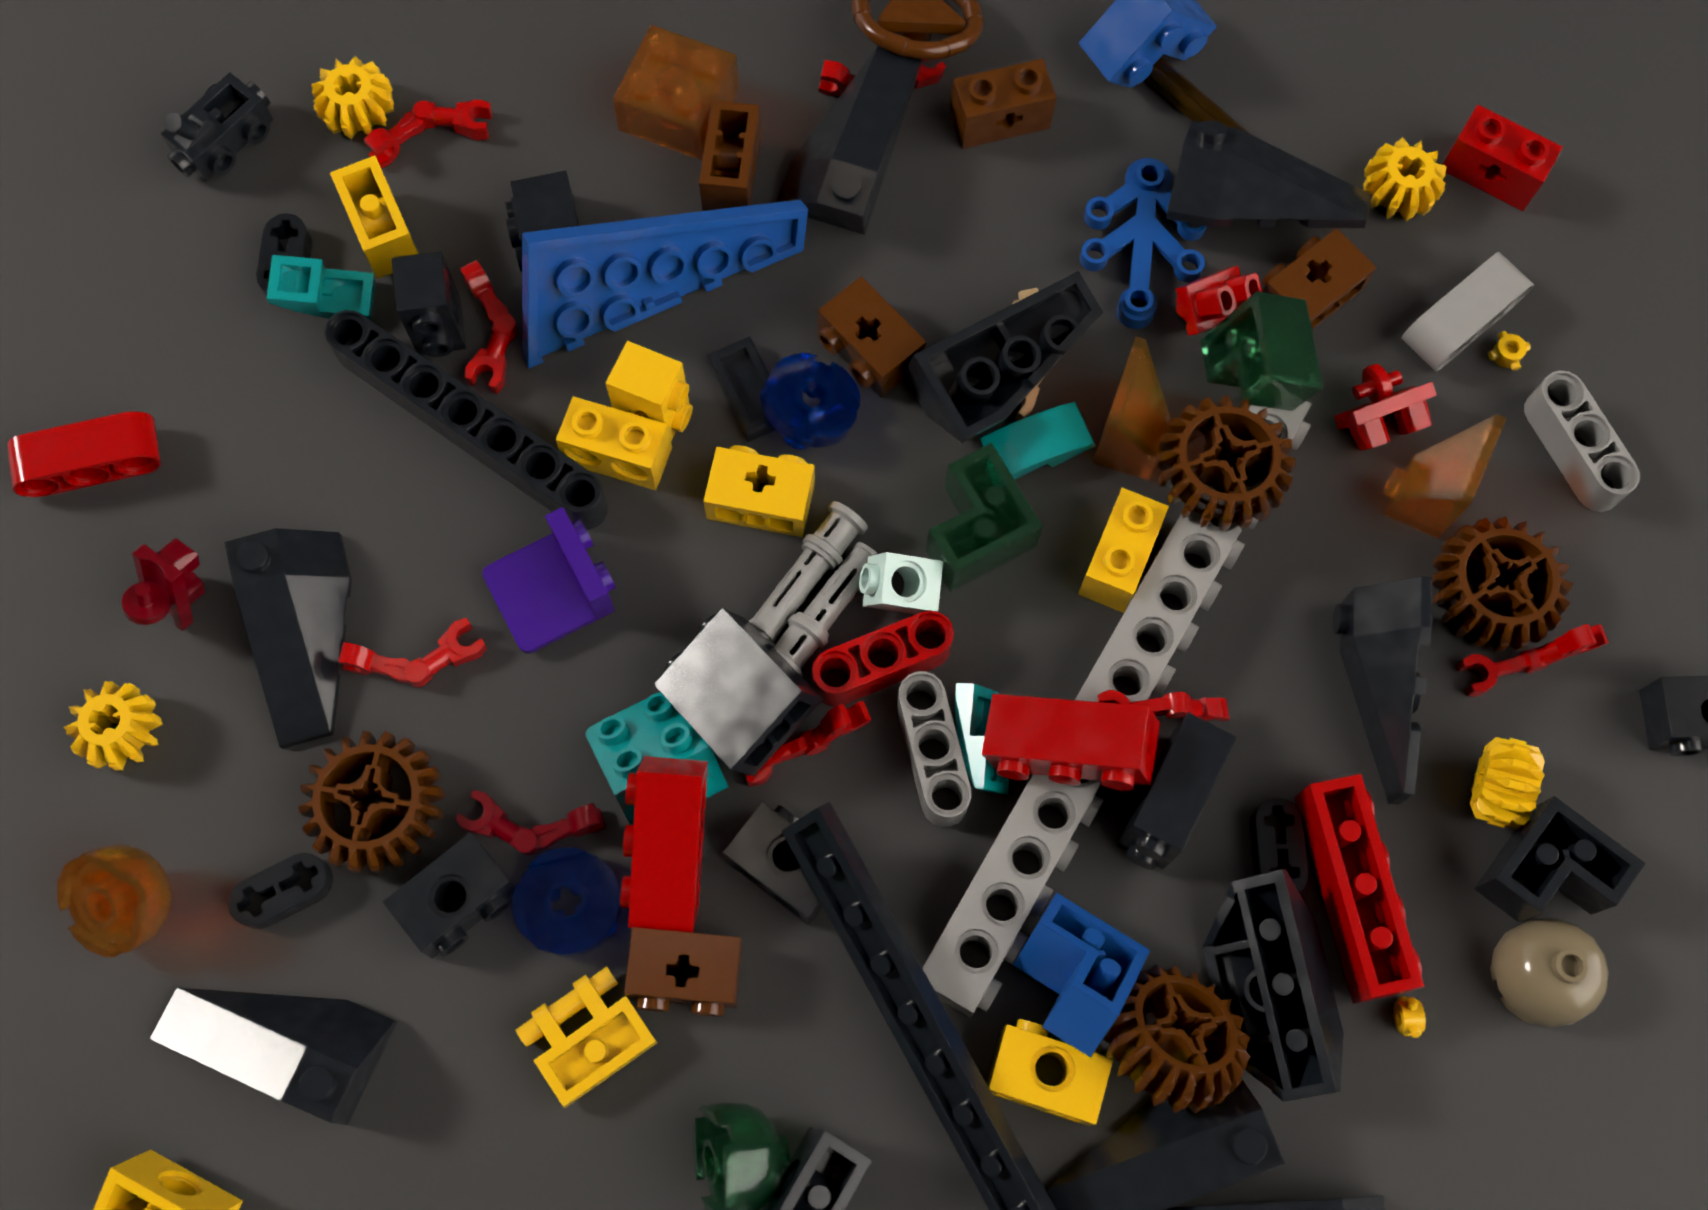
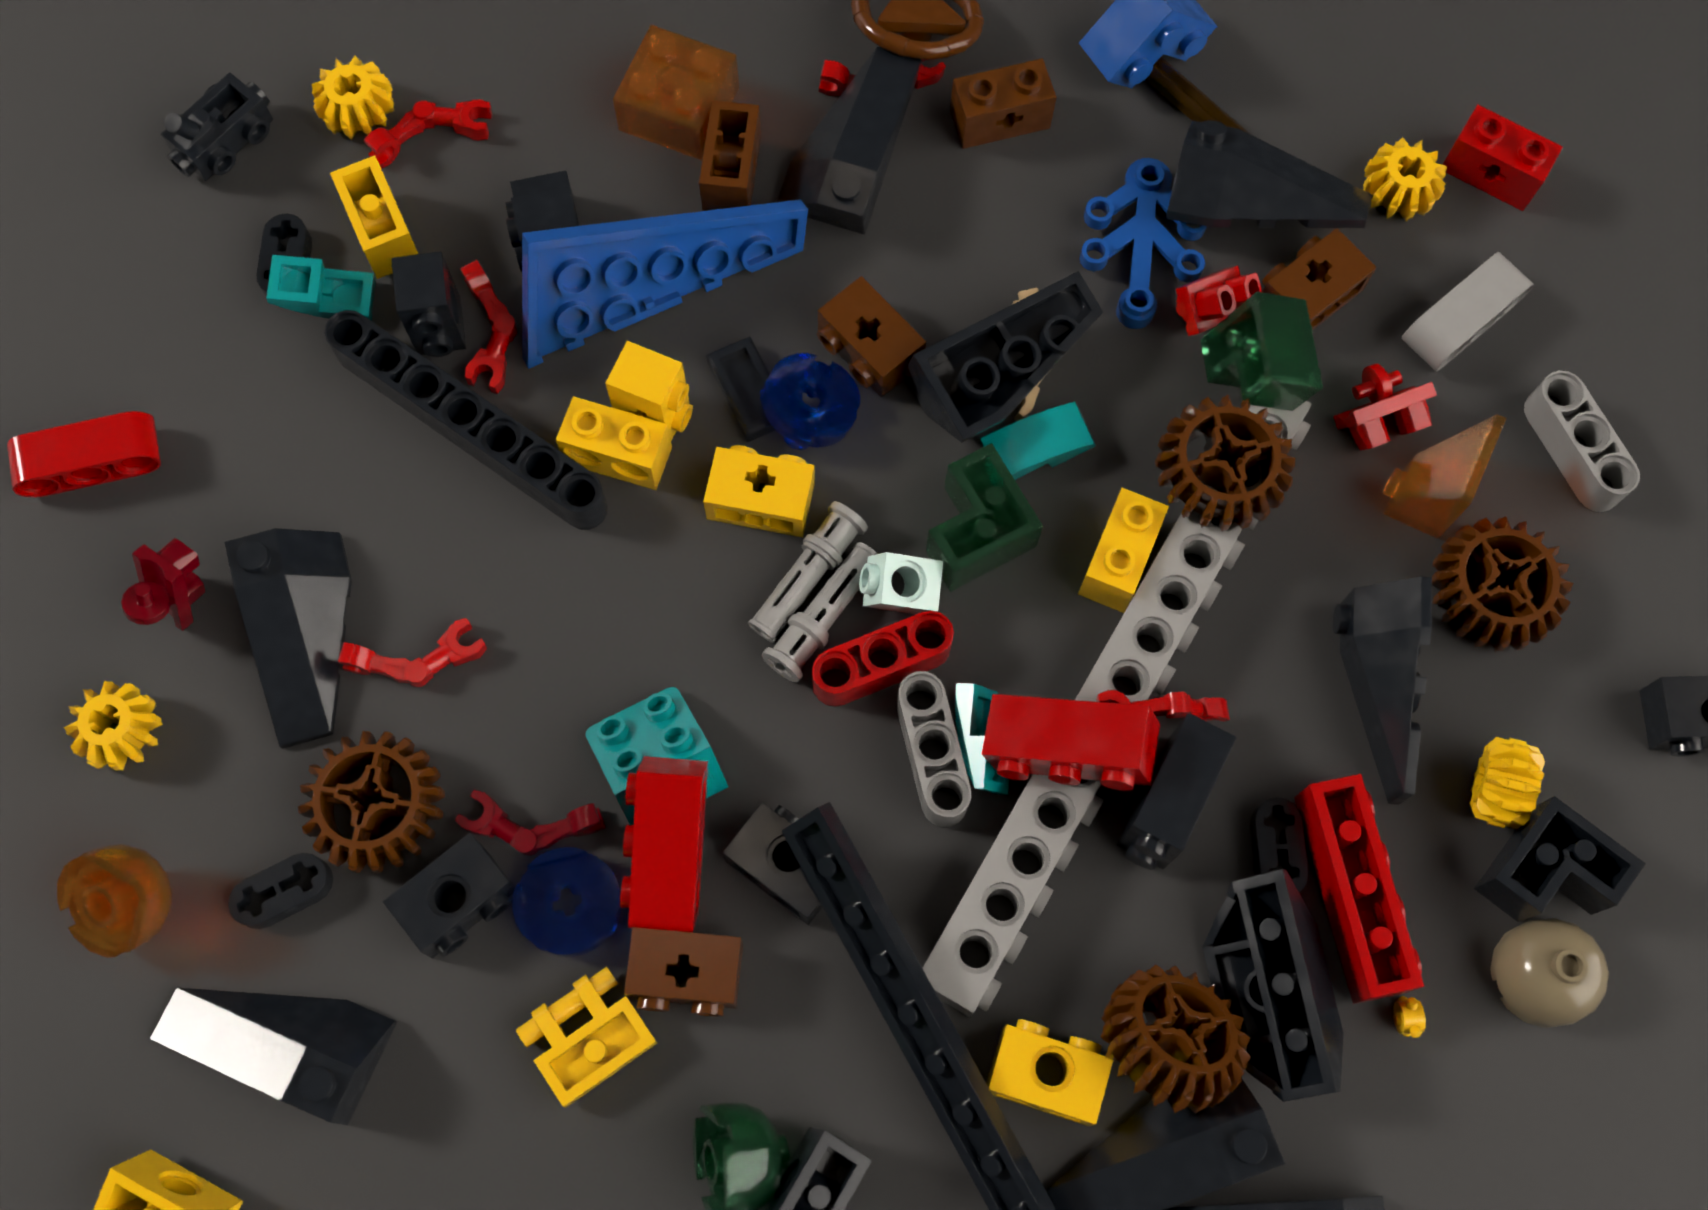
dark purple bracket [482,507,616,654] -> none
brick [654,607,823,776] -> none
red piece [745,701,871,787] -> none
blue brick [1013,892,1150,1057] -> none
clear orange slope [1093,336,1171,481] -> none
red piece [1456,624,1609,697] -> none
yellow piece [1488,331,1530,371] -> none

